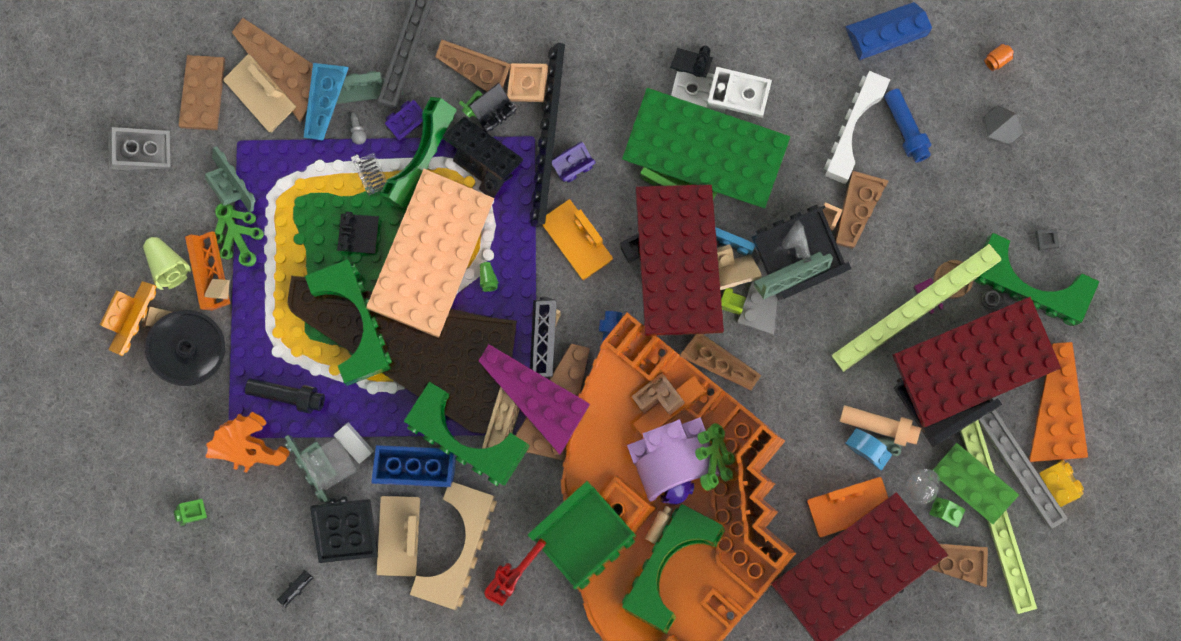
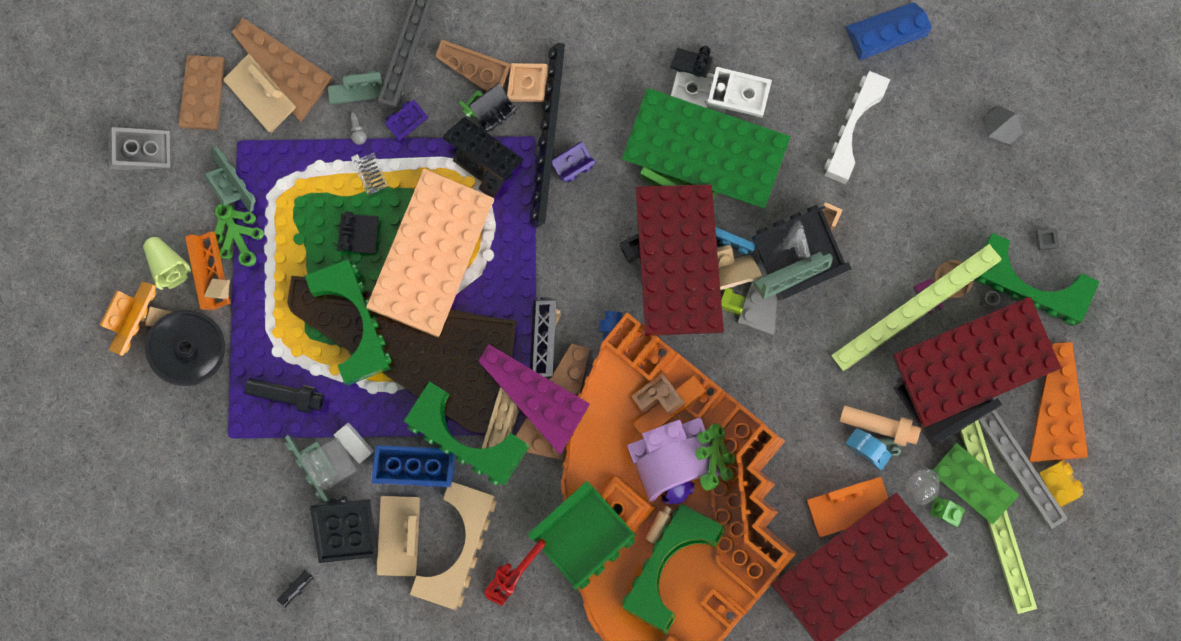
bright green bracket [174,499,207,526] -> none
orange animal [206,412,290,473] -> none
dark azure wing [303,63,349,140] -> none
green arch [379,97,457,209] -> none
bright green cone [480,262,499,292] -> none
light orange bracket [542,199,613,280] -> none
medium nougat wing [680,334,762,390] -> none
medium nougat wing [835,171,888,249] -> none
blue piece [884,89,931,163] -> none
medium nougat wing [930,544,988,587] -> none
orange brick [984,44,1013,71] -> none

